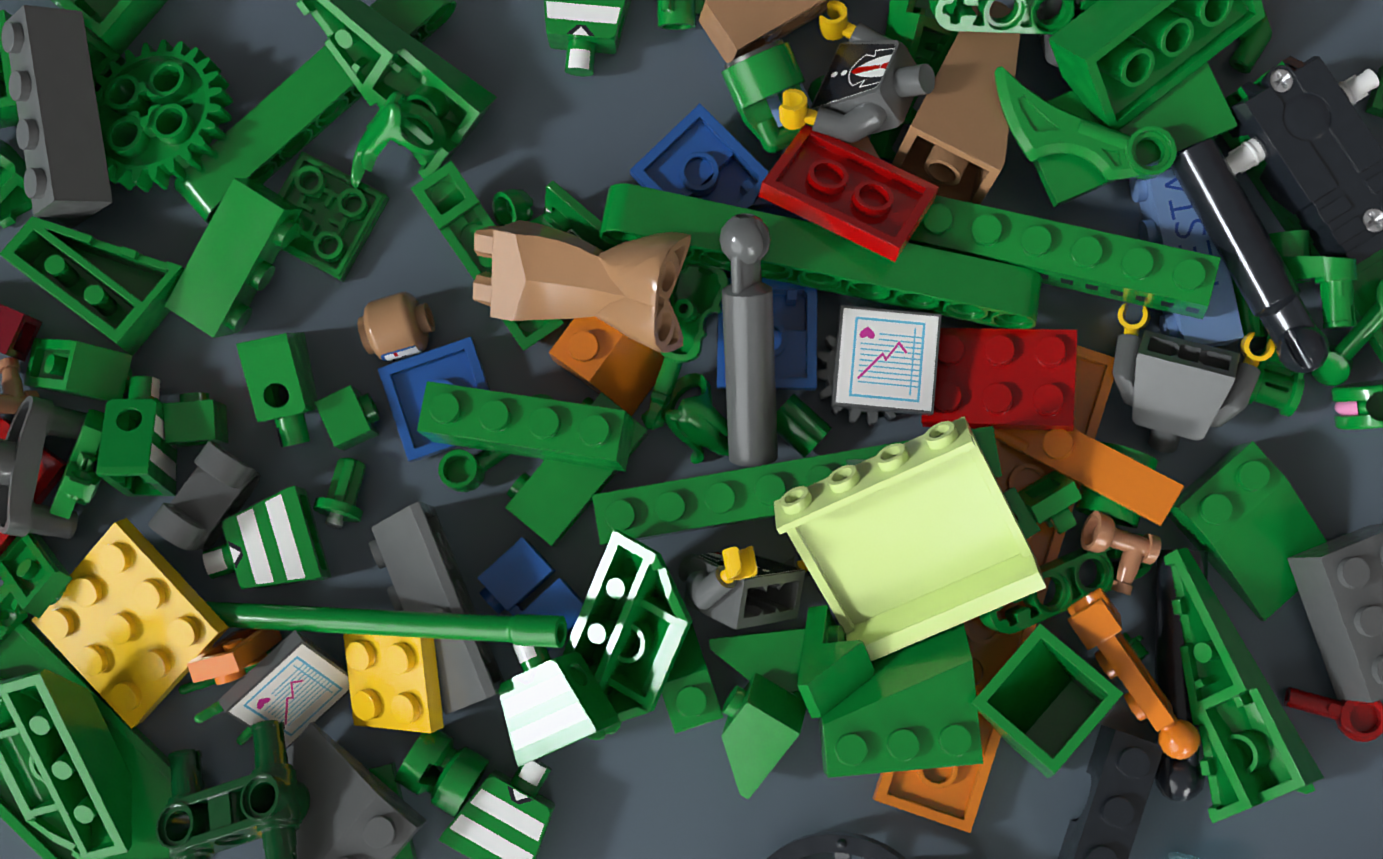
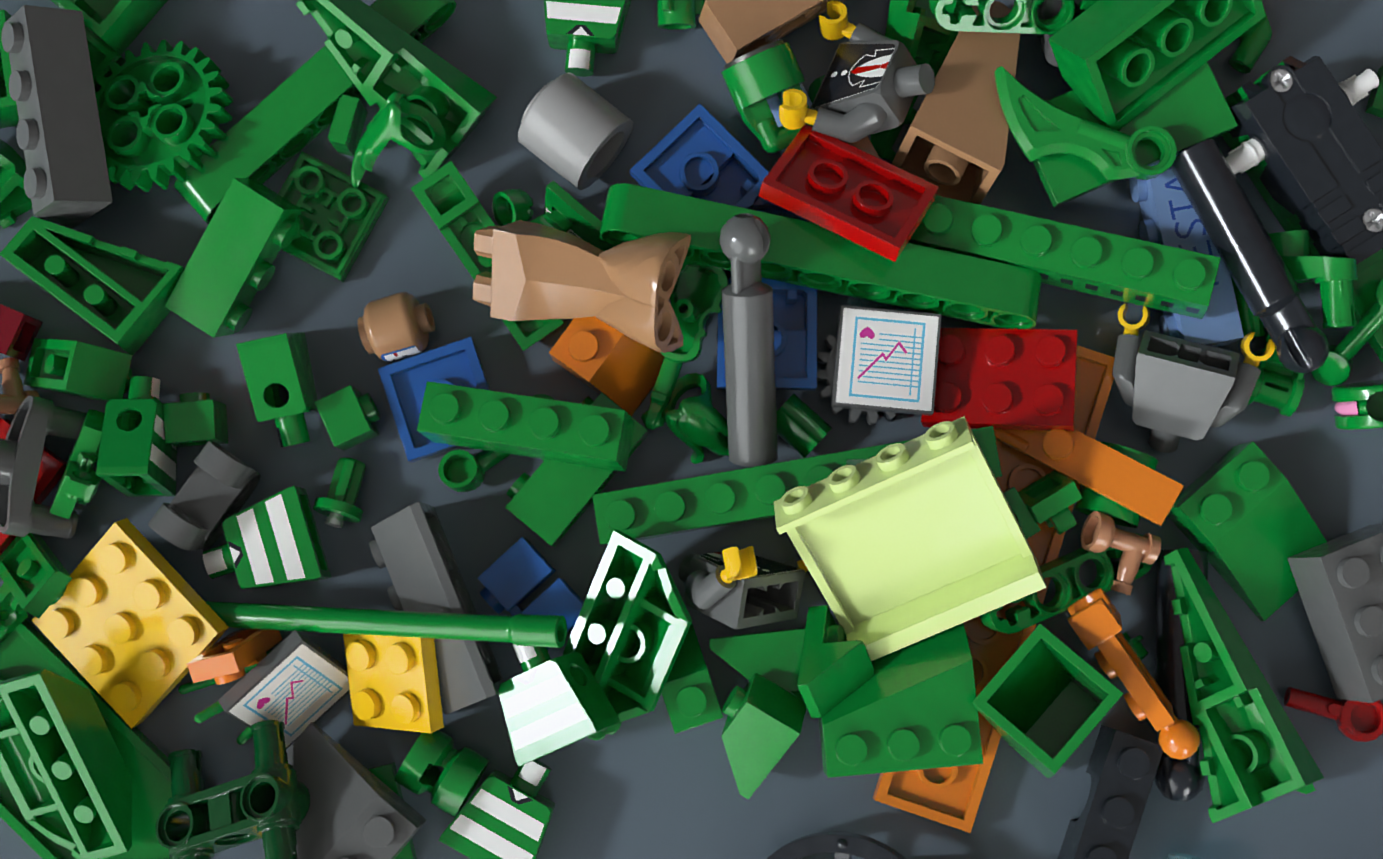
none -> green tile [328,94,368,157]
none -> light grey piece [518,72,634,190]

